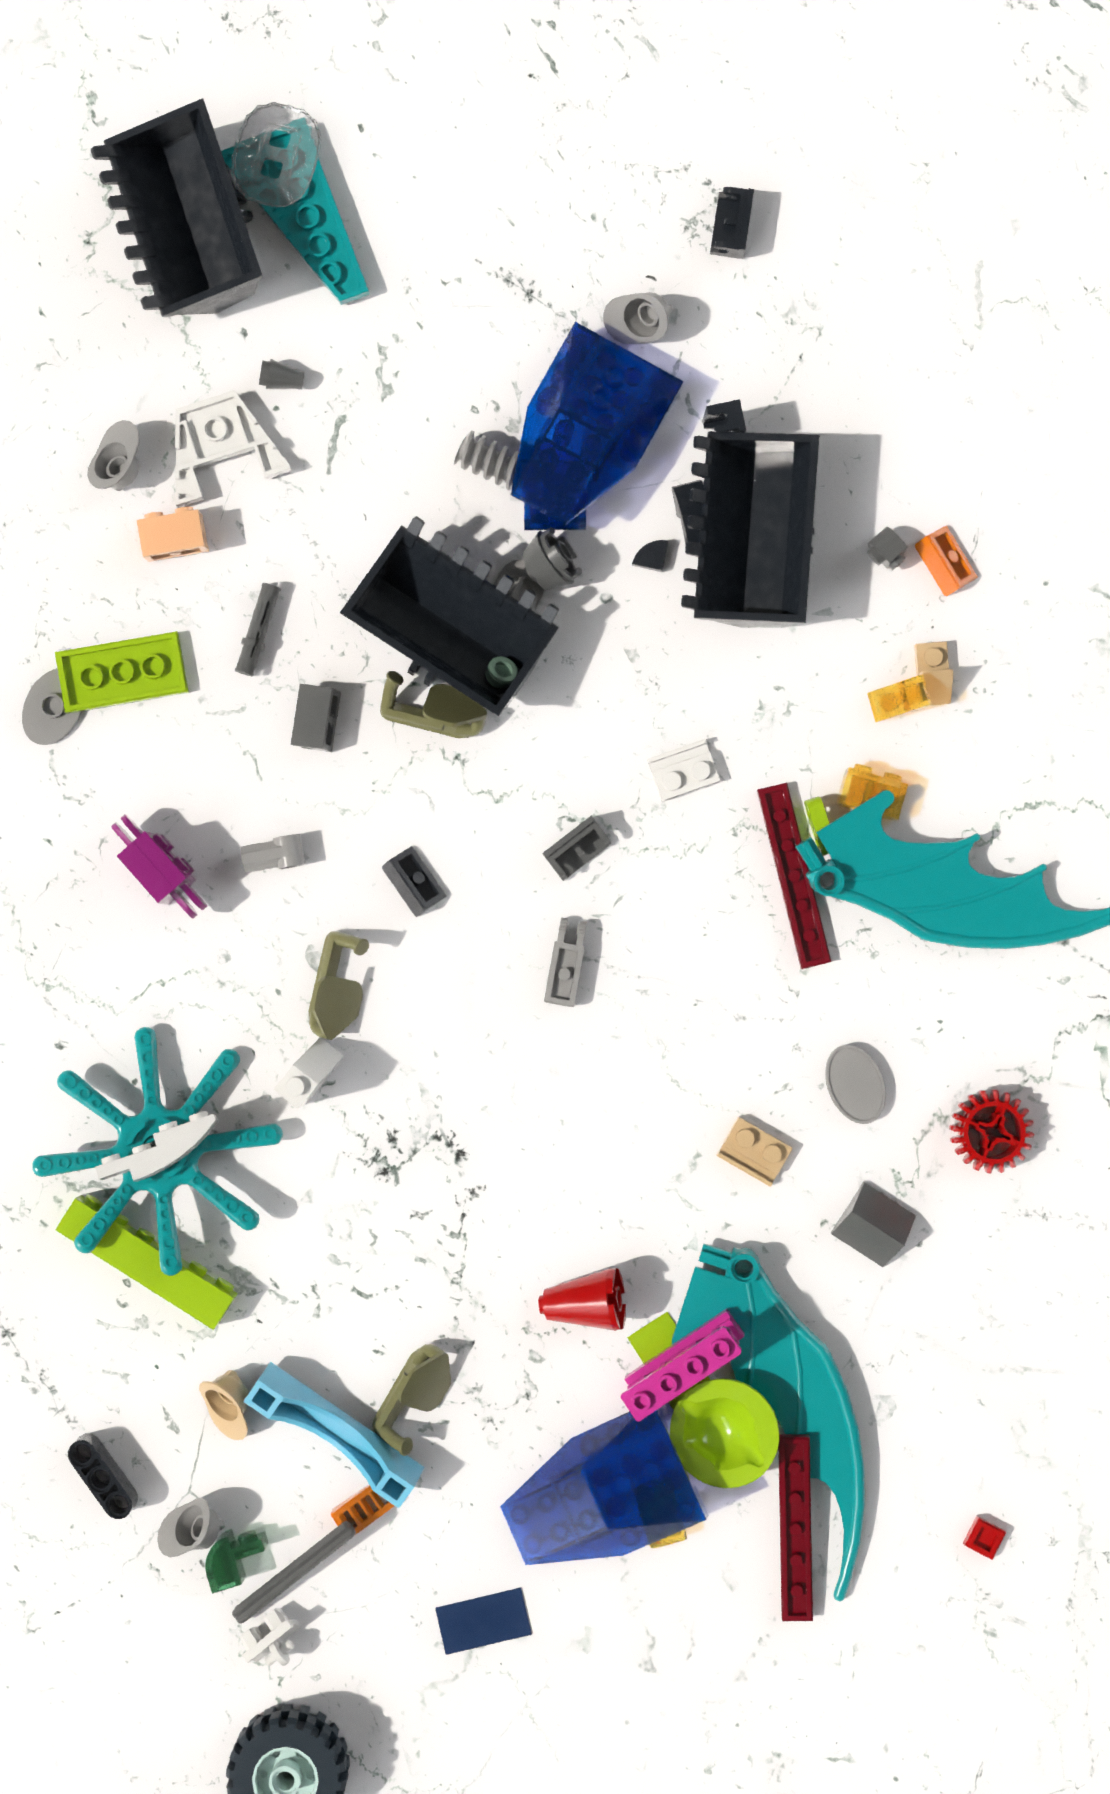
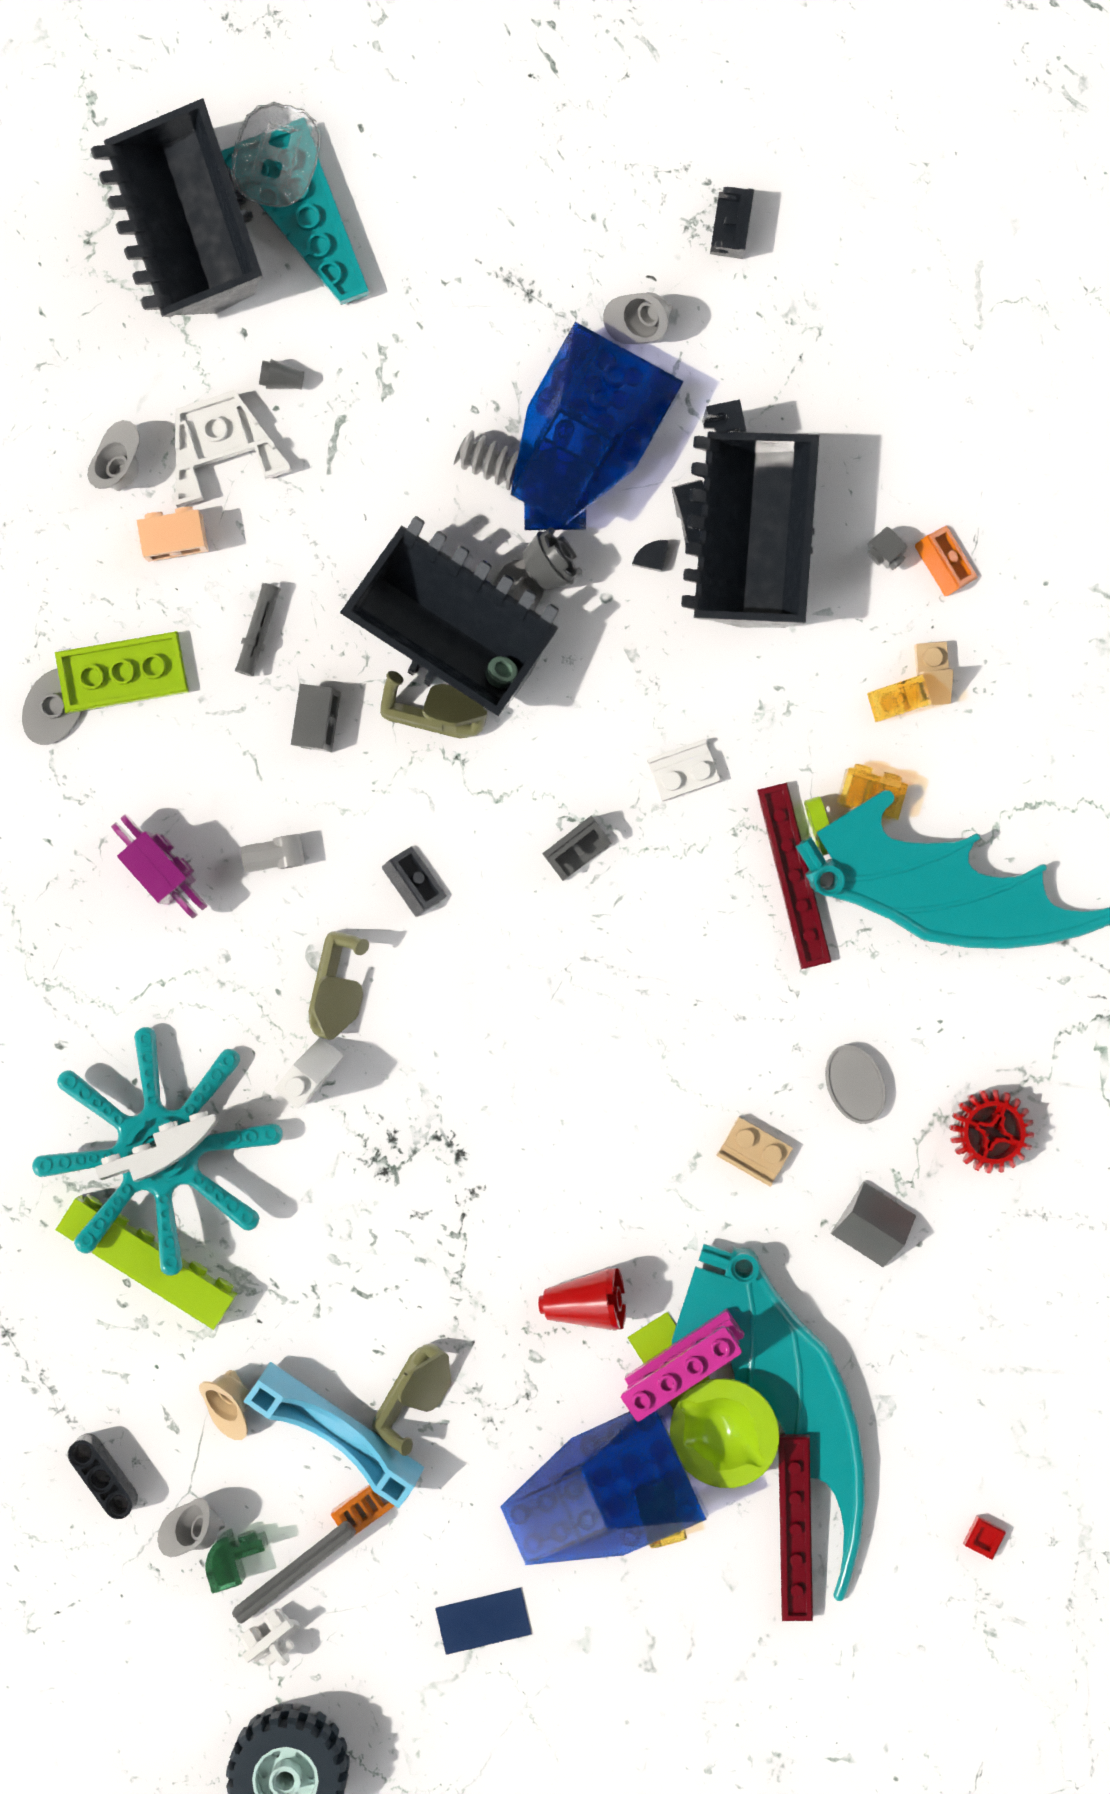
light grey hinge [544,917,587,1007] -> none

